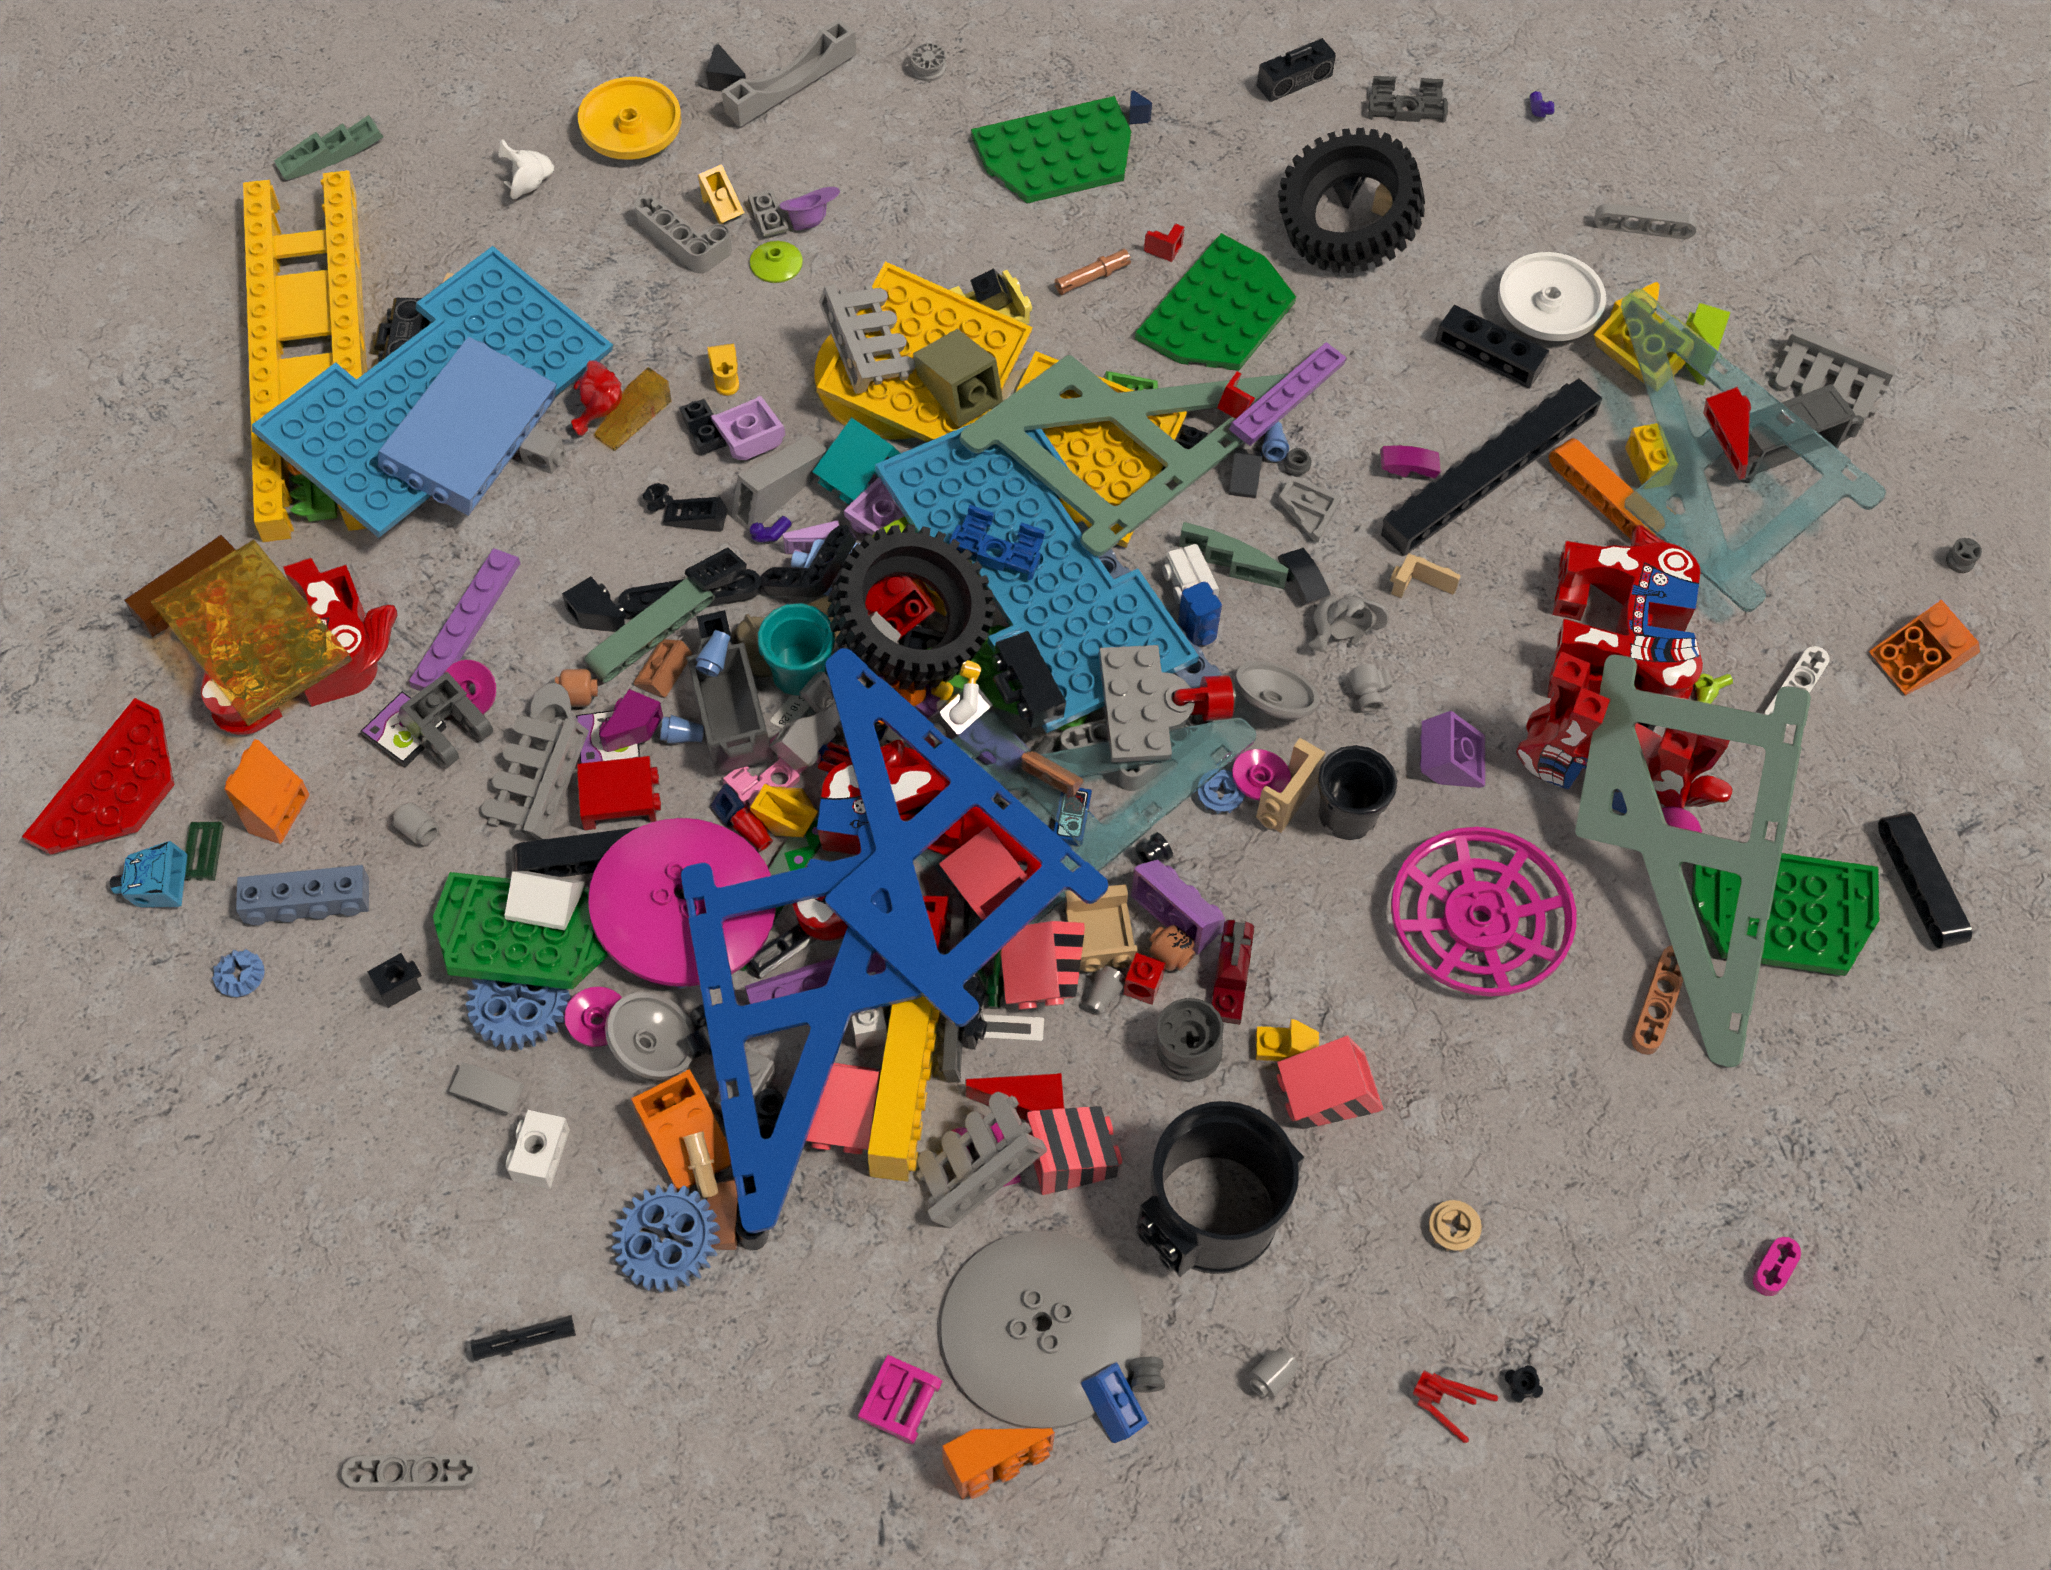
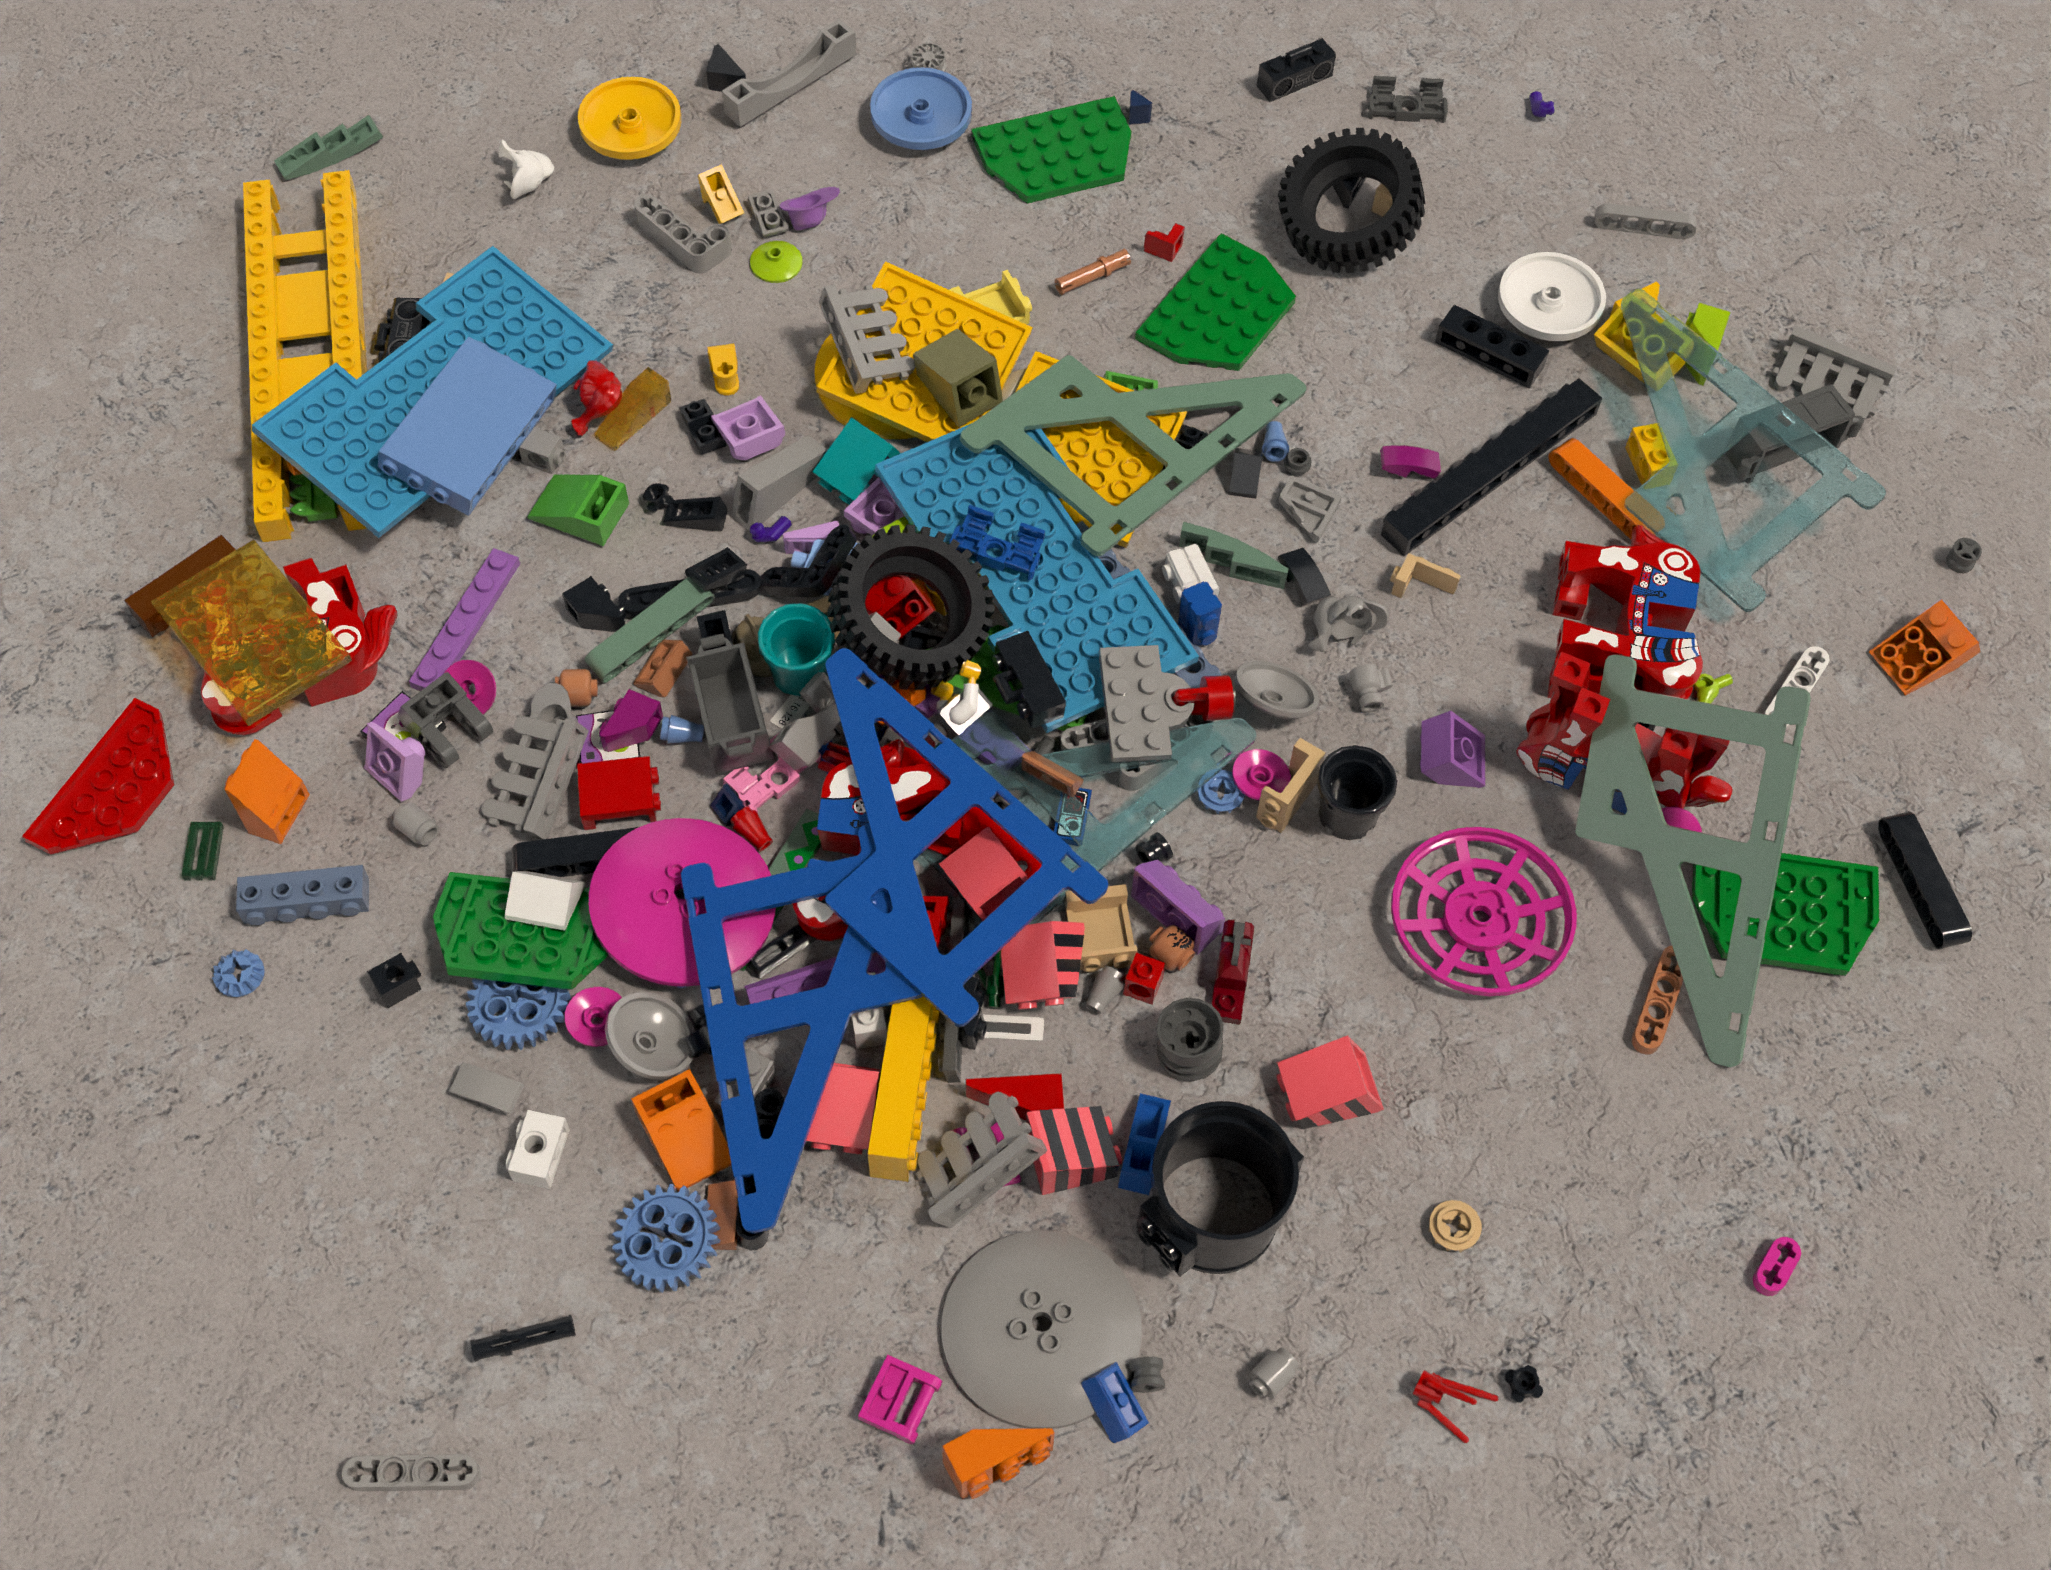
dark azure torso [110,841,187,907] -> none
tan axle [683,1131,718,1198] -> none
medium blue cone [696,630,731,677] -> none
yellow slope [750,784,818,837] -> none
black brick [970,268,1013,311] -> none
red panel [1217,371,1255,419] -> none
medium lavender plate [1229,342,1347,446] -> none
yellow slope [1256,1019,1319,1061] -> none
red slope [1703,387,1751,480] -> none
none -> lavender slope [364,722,425,802]
none -> bright green slope [528,474,629,546]
none -> medium blue dish [870,68,972,150]
none -> blue slope [1117,1093,1171,1195]

